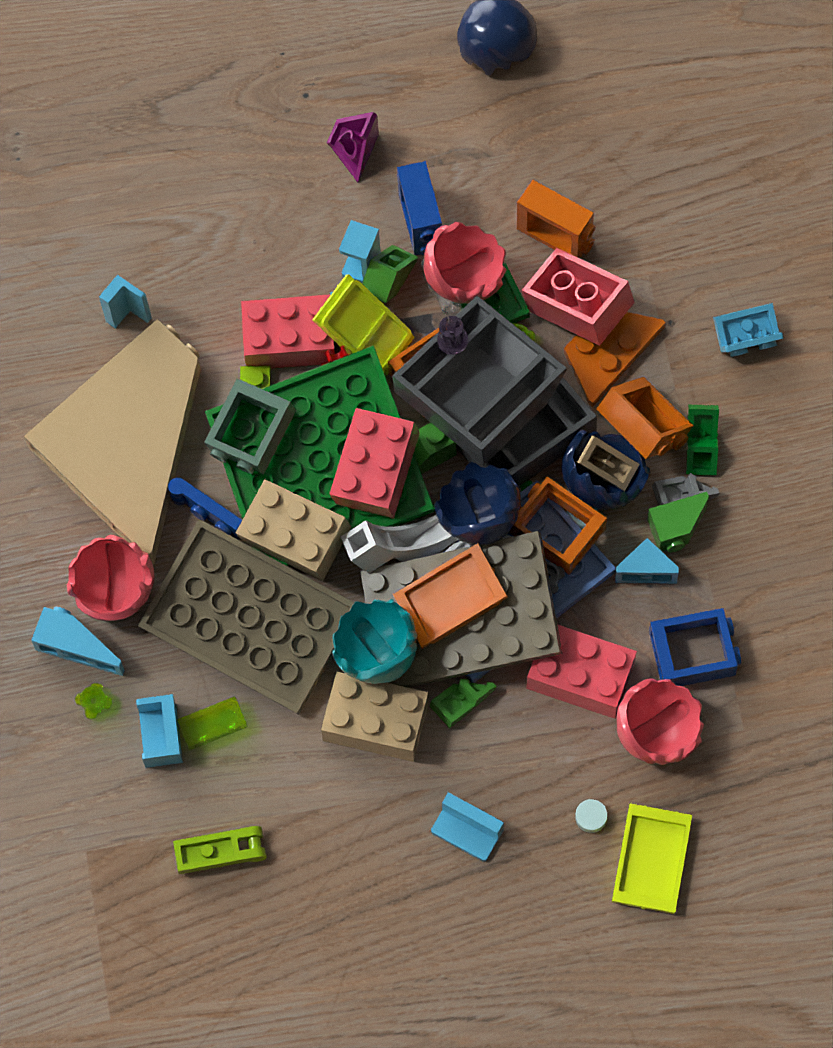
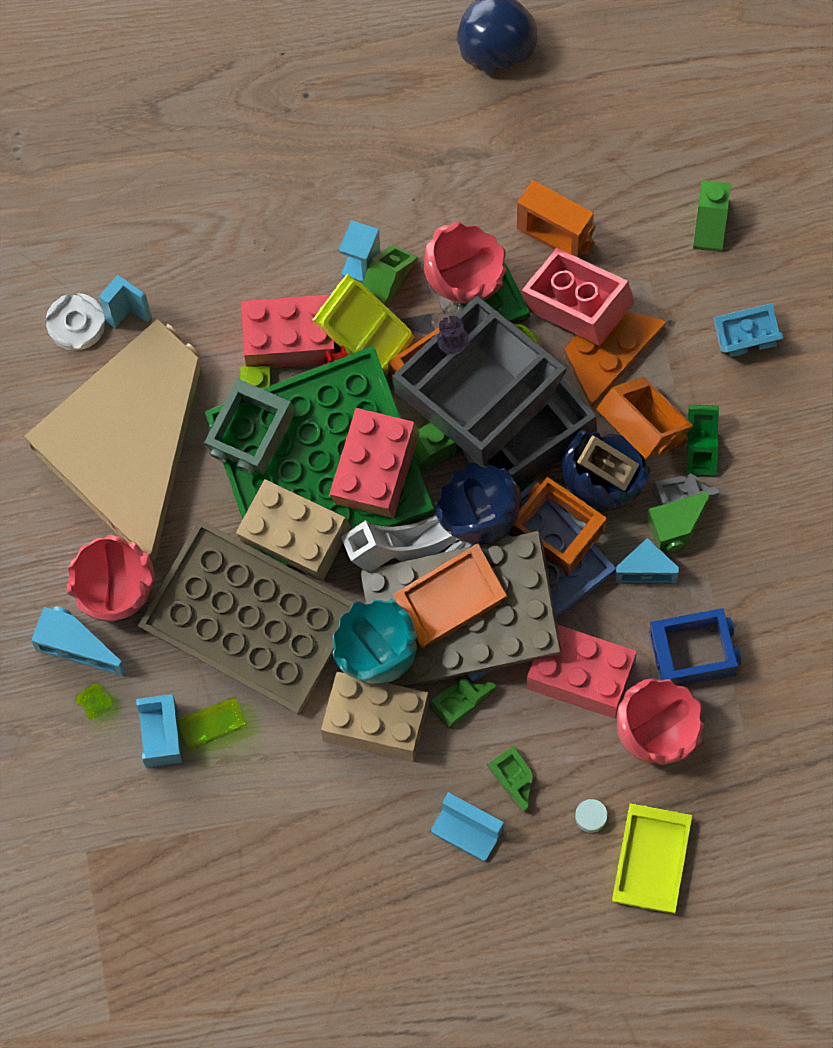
blue plate [168,478,242,540] -> none
lime plate [173,826,267,875] -> none
magenta slope [327,112,379,183] -> none
blue window [397,161,442,256] -> none
none -> white tile [46,293,106,351]
none -> bright green slope [487,746,533,811]
none -> bright green slope [693,180,731,252]

